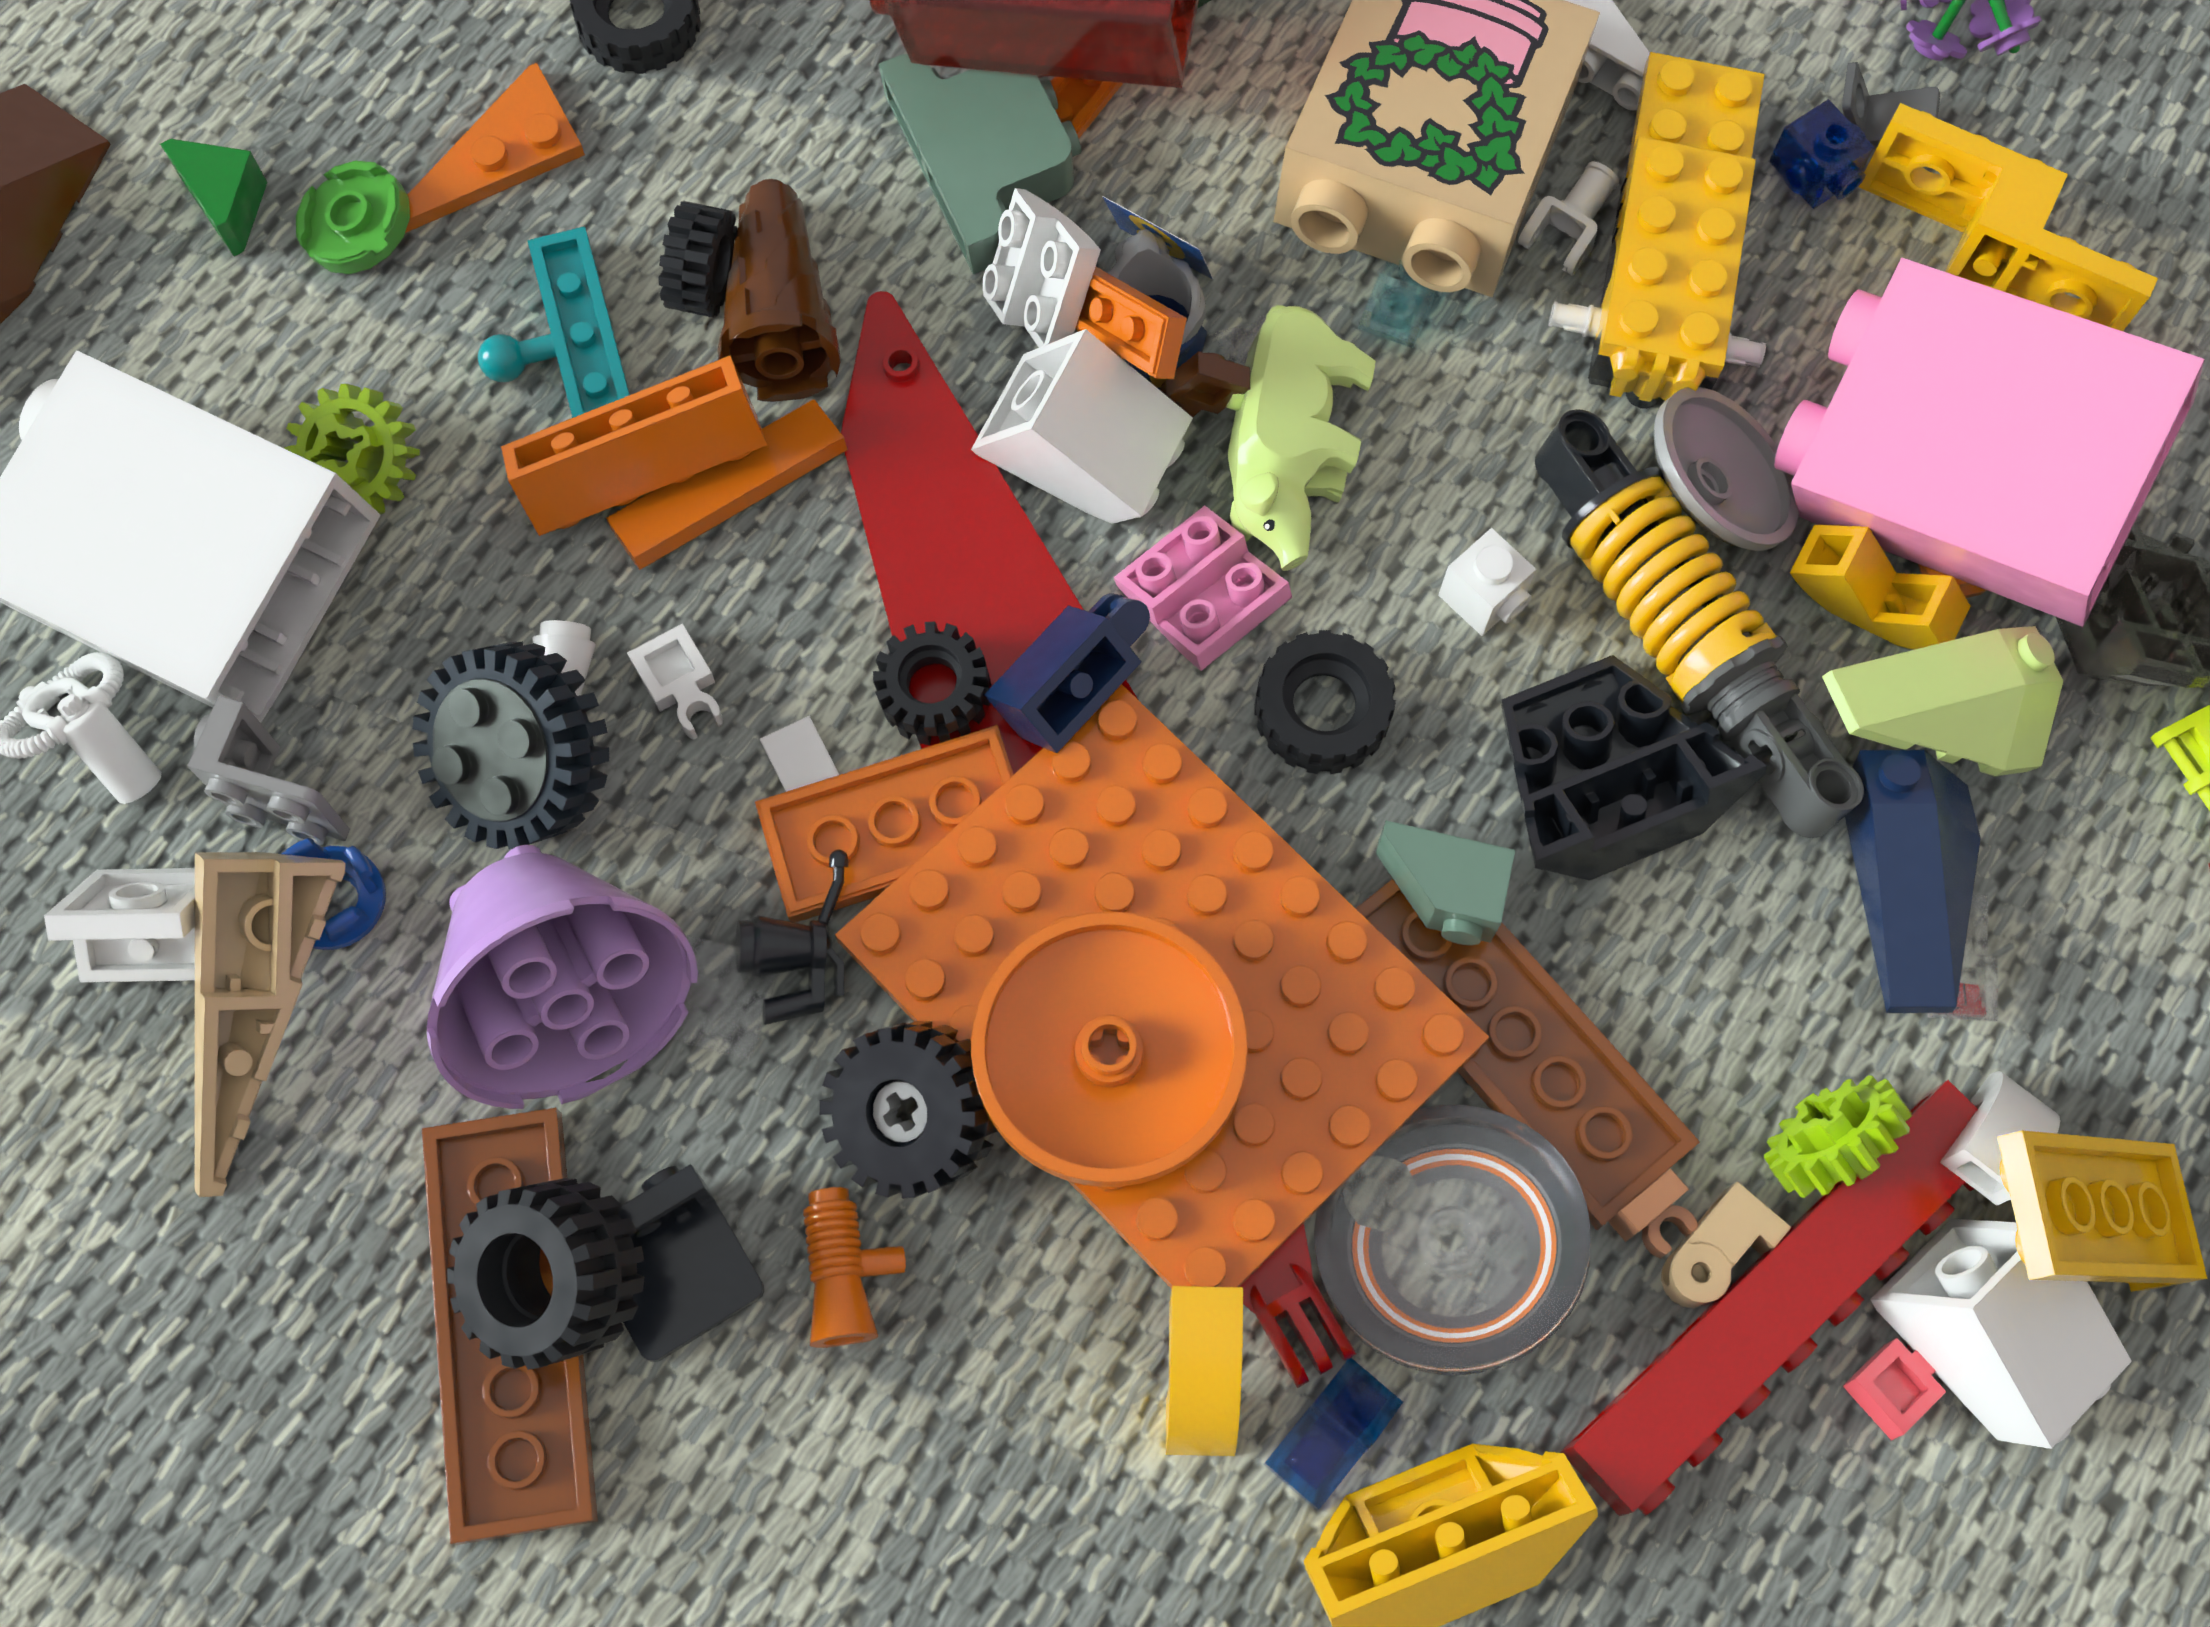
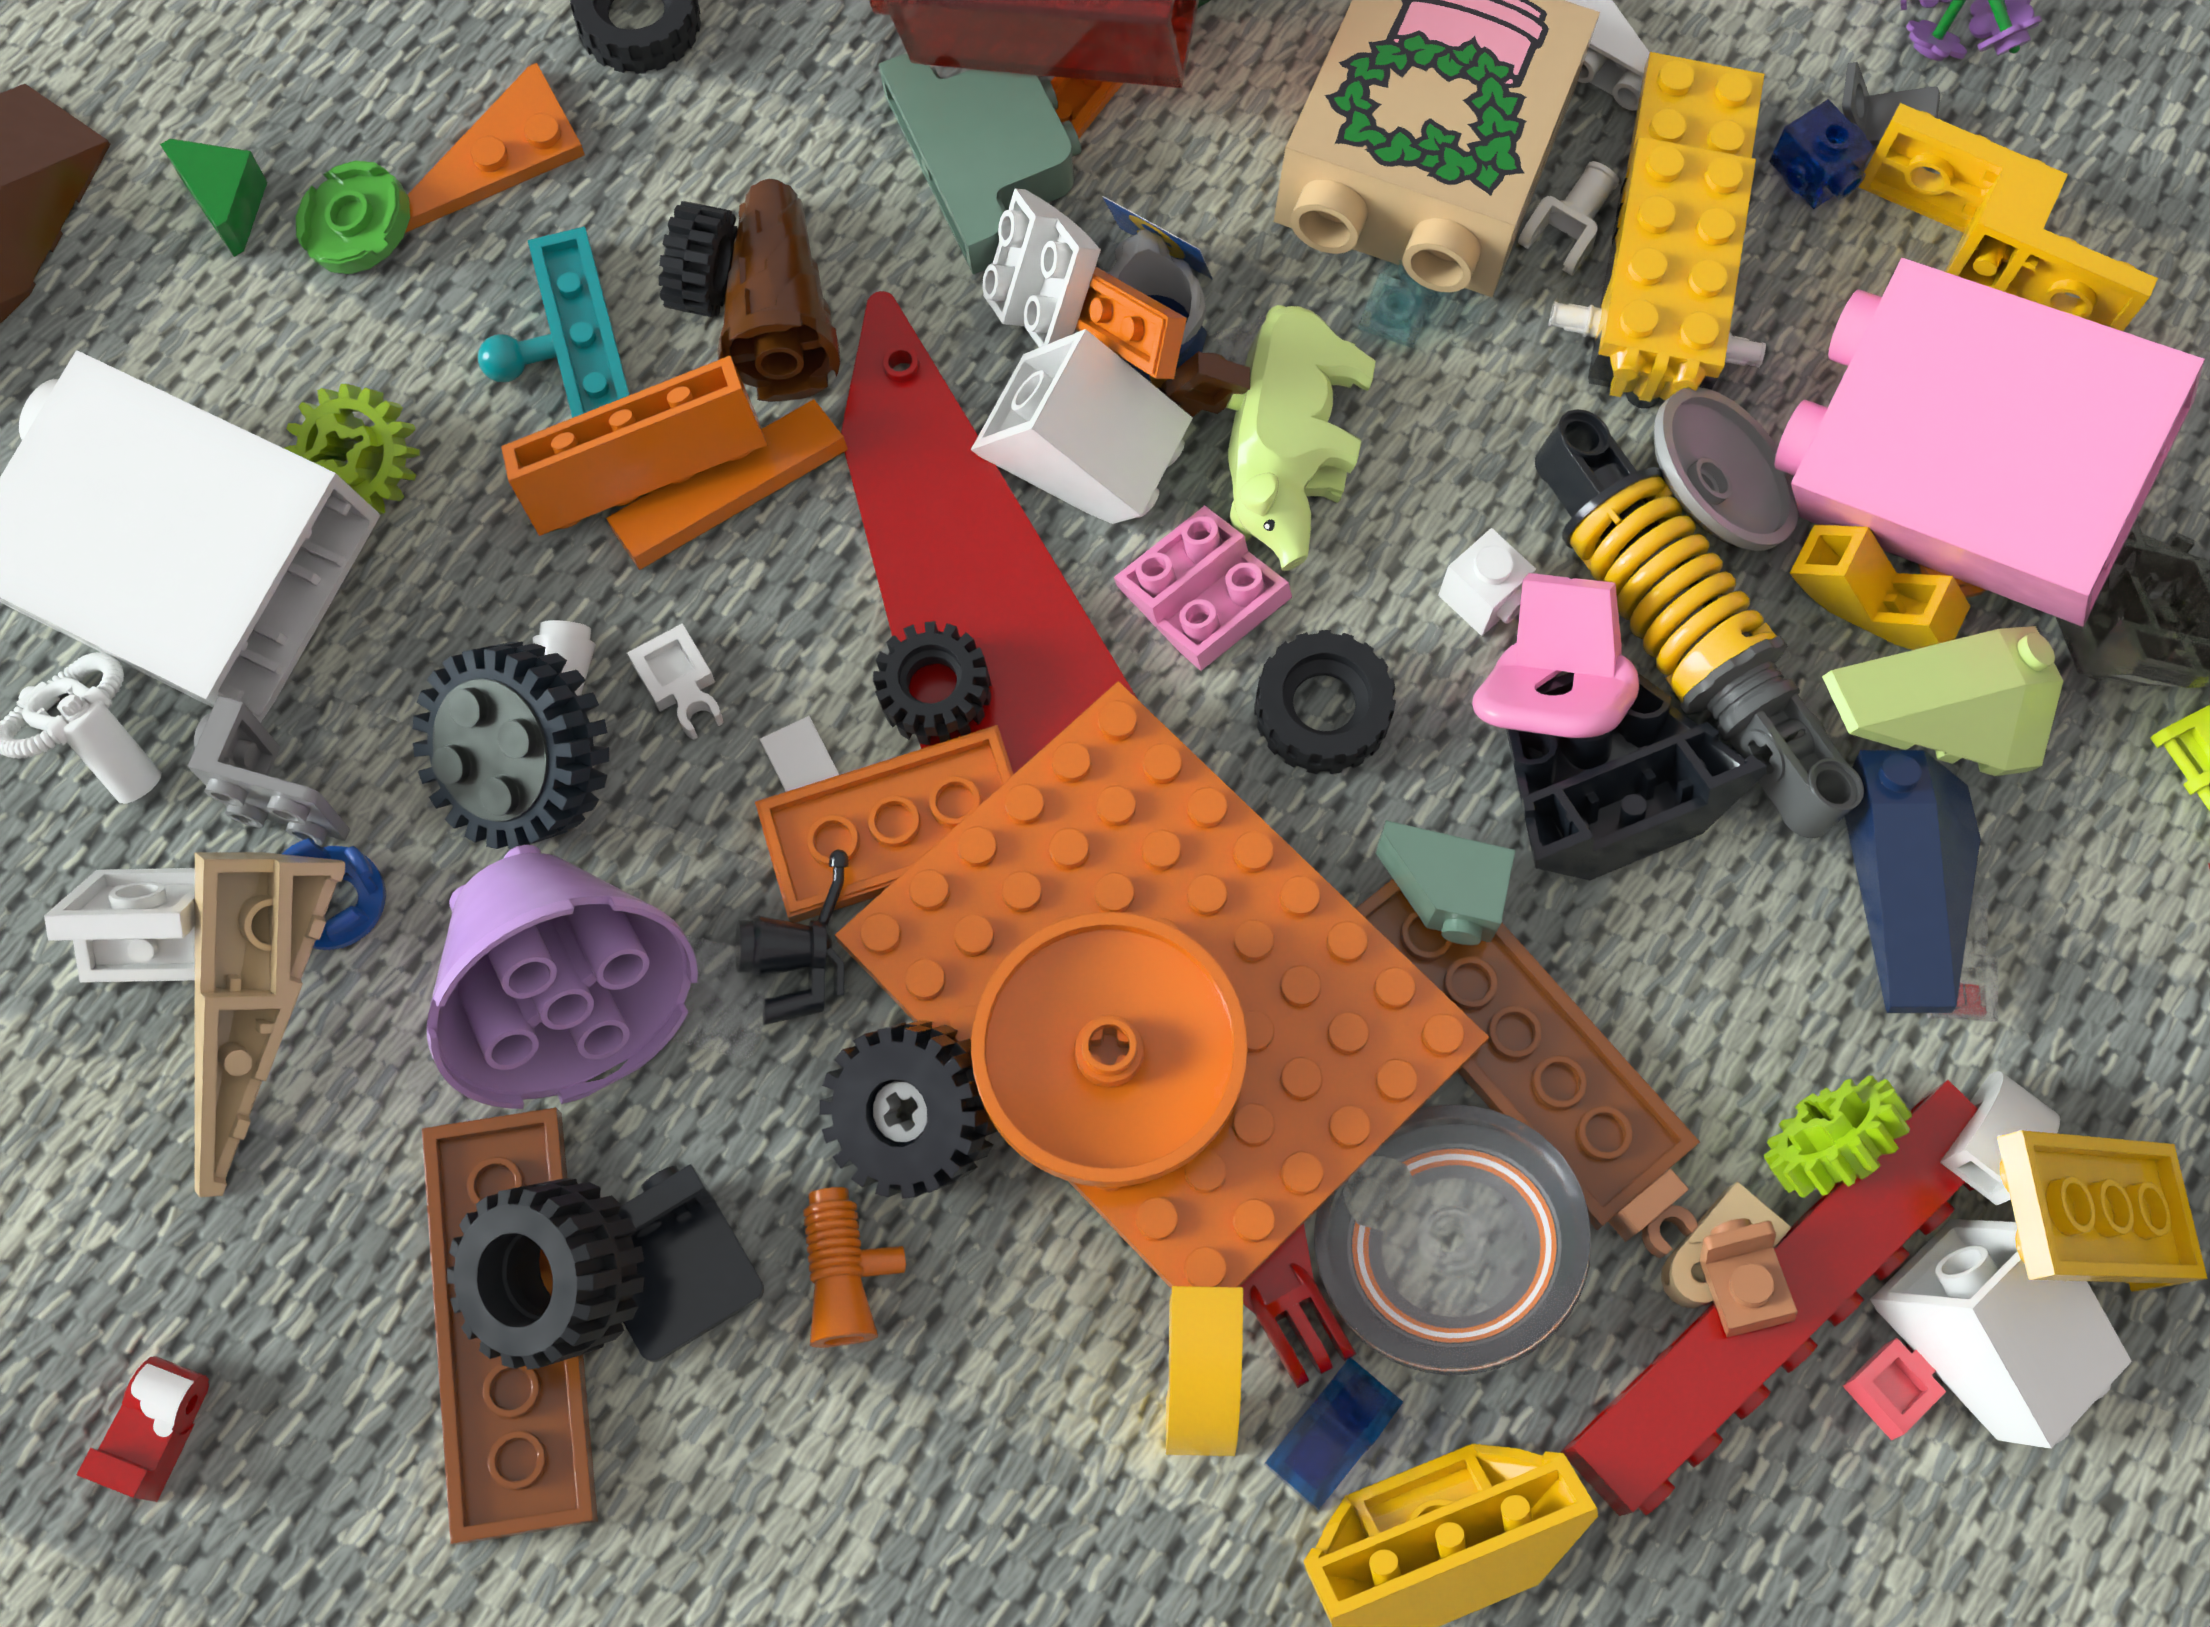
dark blue brick [984,593,1150,753] -> none
none -> red leg [76,1356,209,1502]
none -> bright pink piece [1472,573,1639,738]
none -> nougat bracket [1699,1218,1797,1338]

